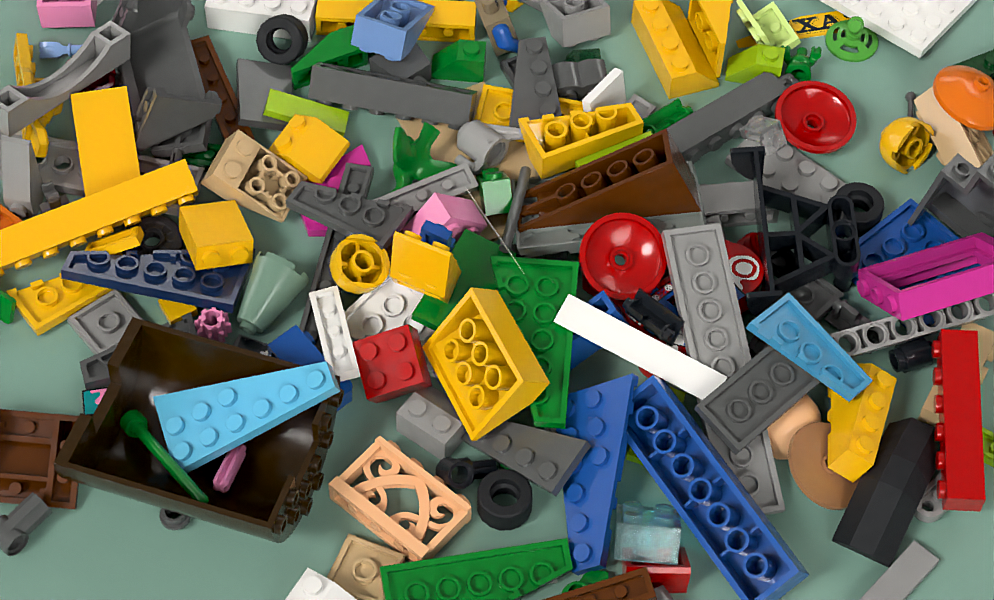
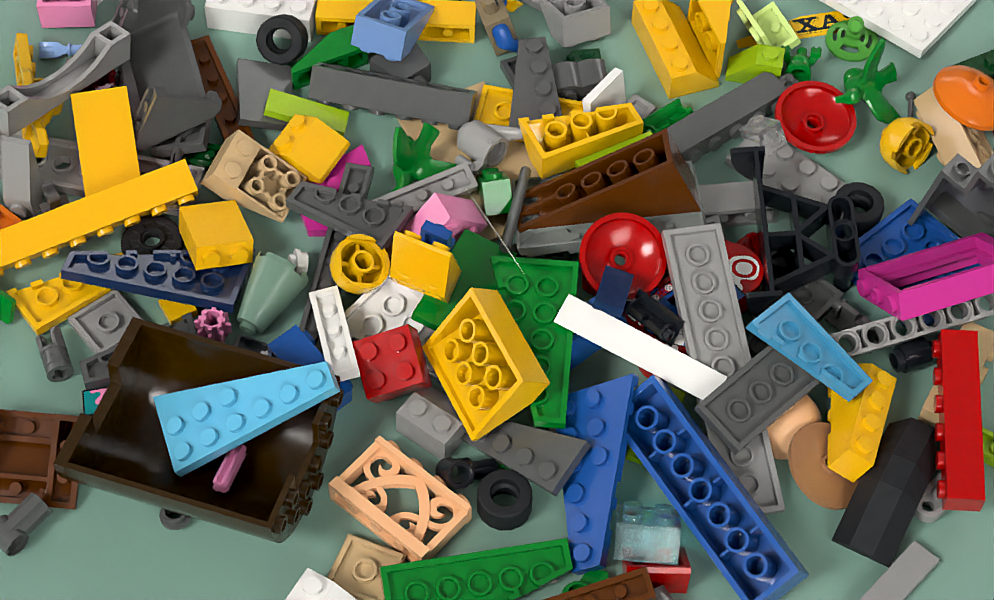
yellow tile [85,226,144,255] -> none
green piece [120,410,209,504] -> none
green slope [431,39,486,83] -> none
none -> dark grey hinge [35,325,74,382]
none -> white plate [288,249,308,275]
none -> dark blue tile [592,265,634,317]
none -> green animal [835,38,901,124]

